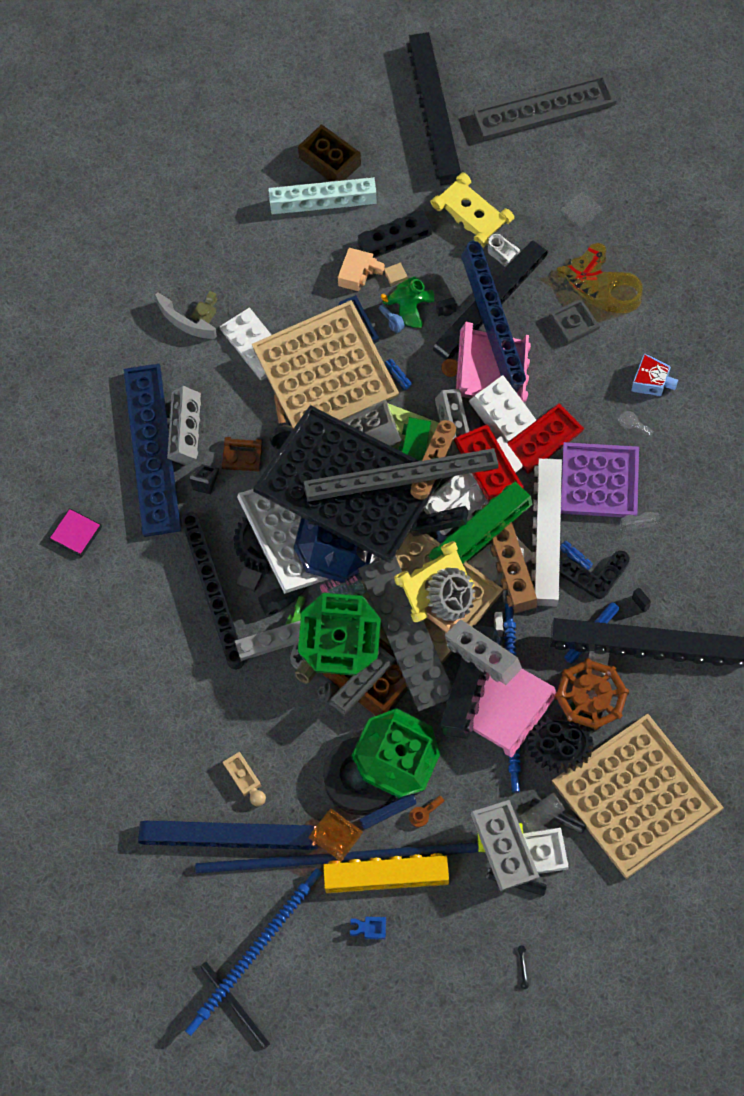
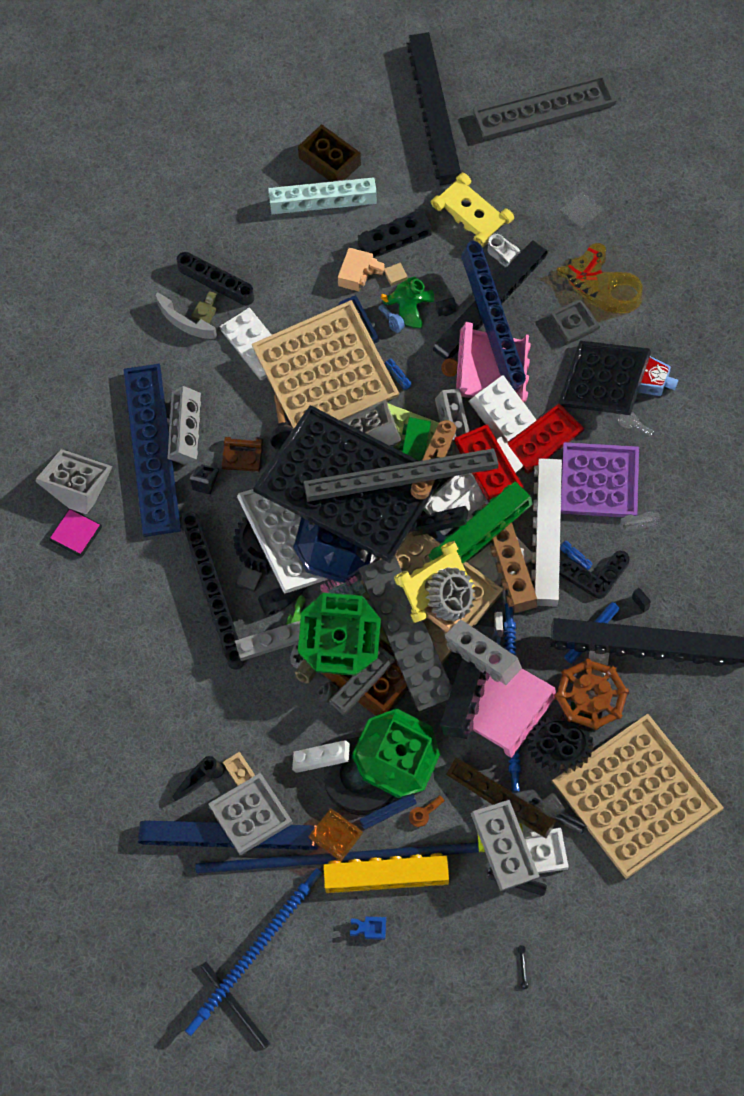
none -> light grey slope [36,449,112,514]
none -> black piece [172,756,224,801]
none -> black beam [177,252,254,305]
none -> light grey plate [208,773,293,855]
none -> white plate [292,740,349,773]
none -> dark brown plate [446,758,557,838]
none -> black plate [558,341,651,415]

